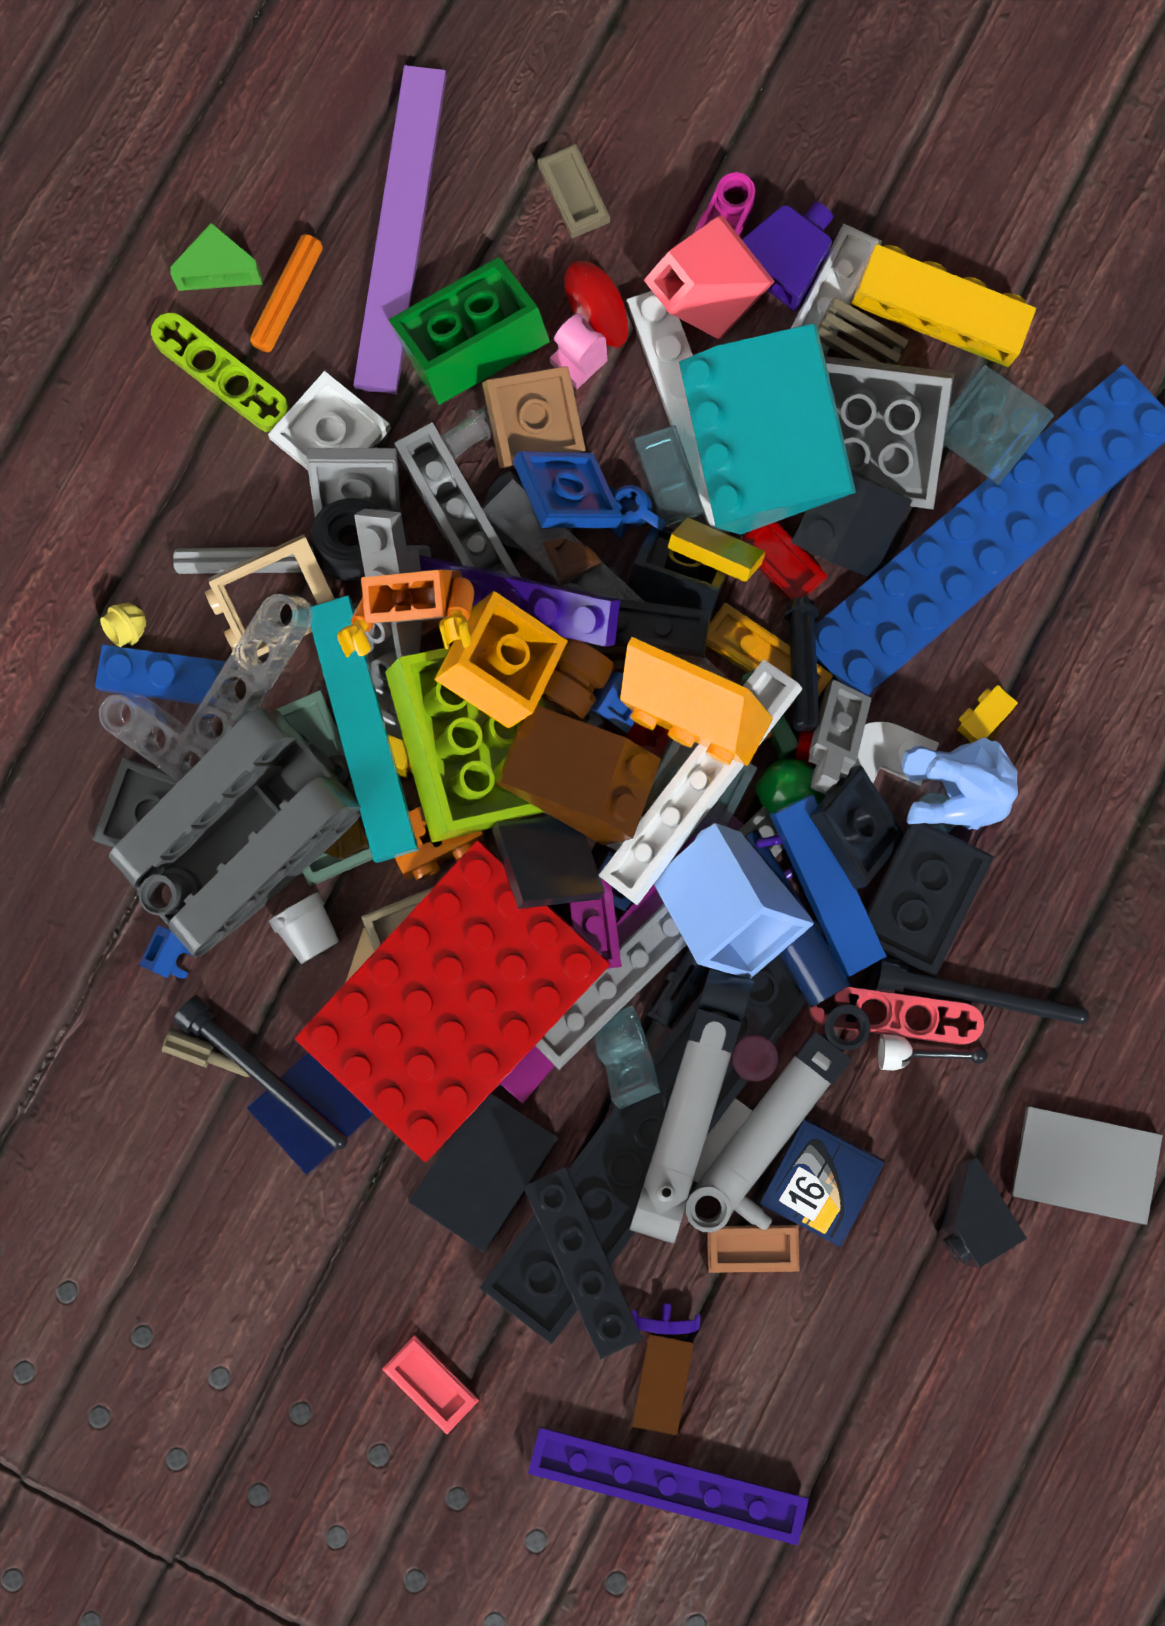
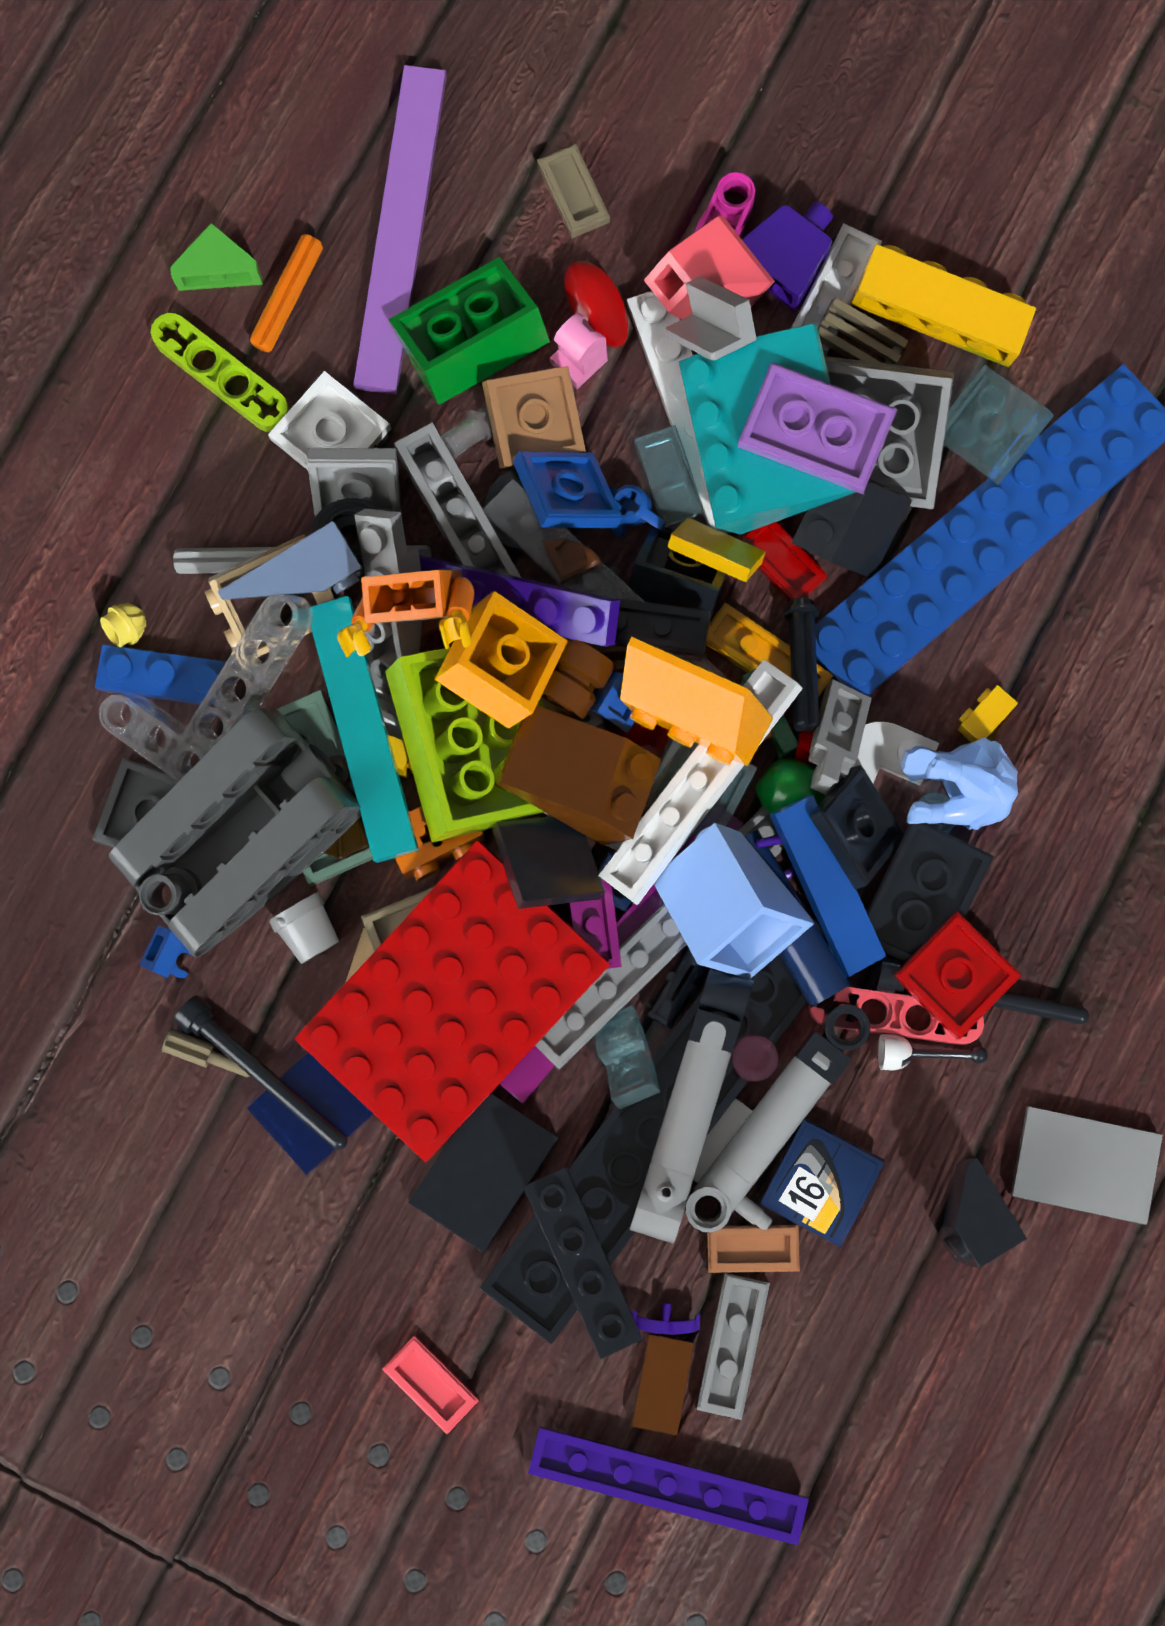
none -> sand blue slope [218,521,364,600]
none -> light grey panel [665,276,757,360]
none -> light grey tile [696,1273,770,1420]
none -> medium lavender tile [738,362,897,494]
none -> red tile [893,912,1022,1040]

